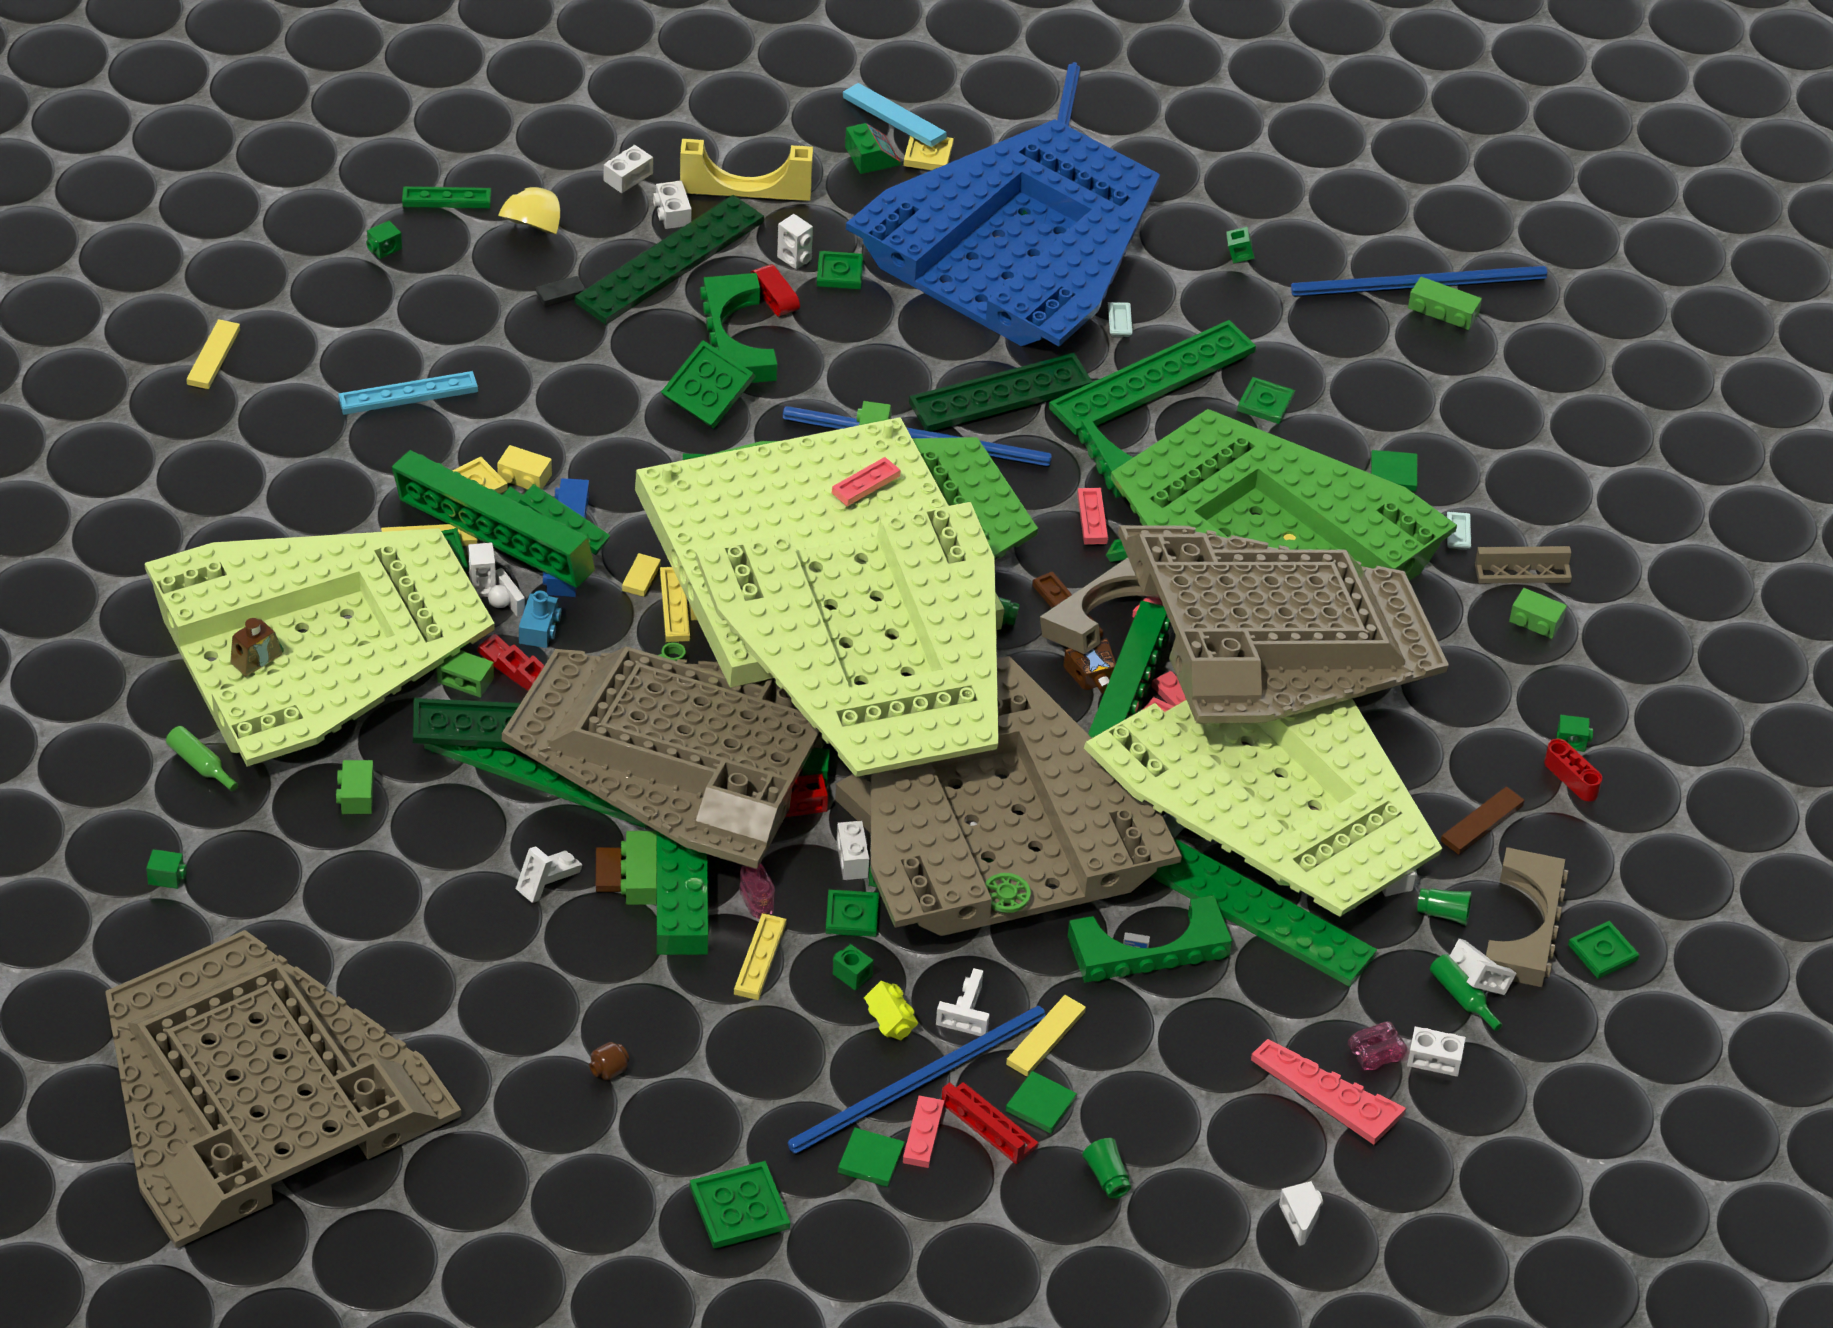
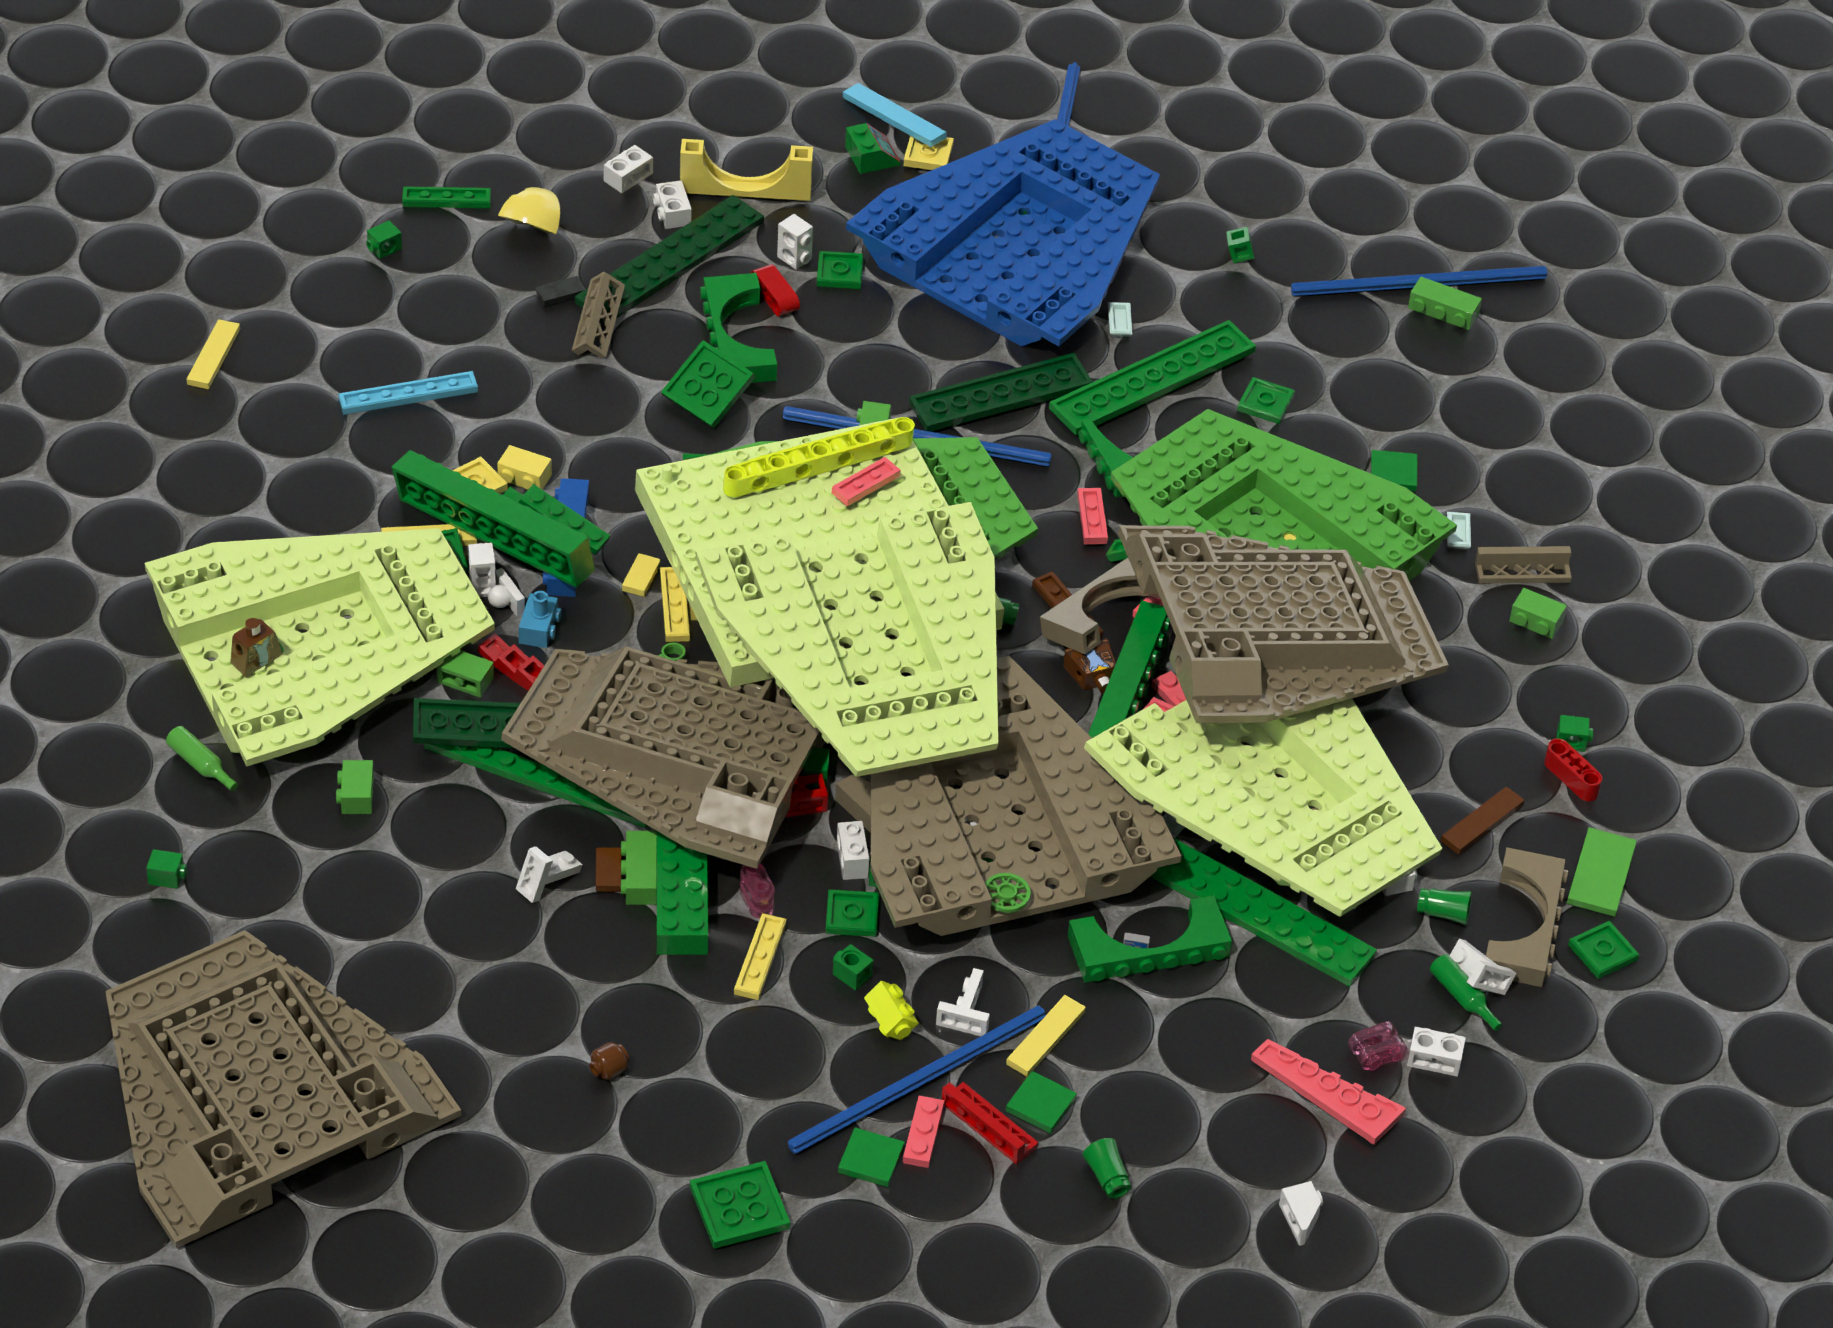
none -> dark tan fence [572,271,625,359]
none -> neon yellow beam [723,417,915,497]
none -> bright green tile [1567,827,1637,917]

